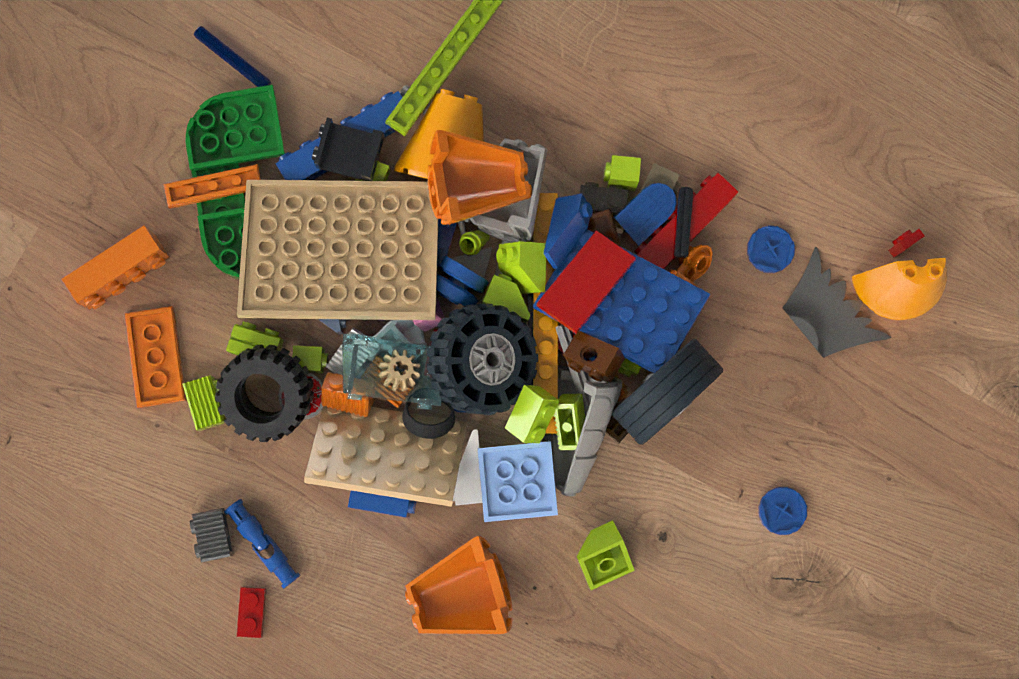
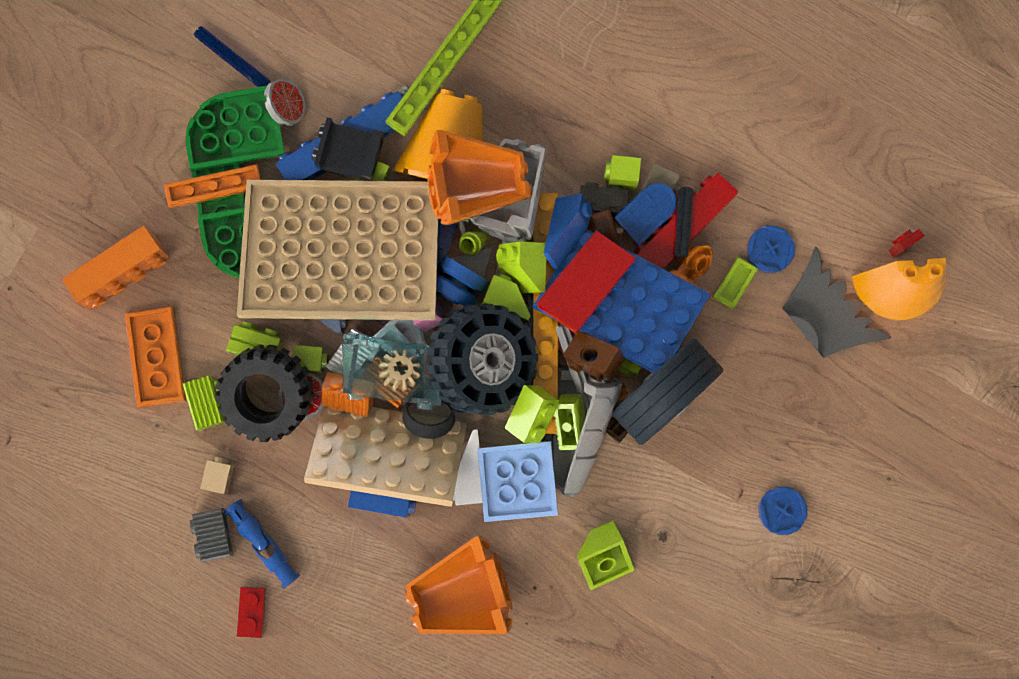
none -> tan brick [200,457,235,494]
none -> tile [264,78,306,126]
none -> lime tile [713,257,758,310]

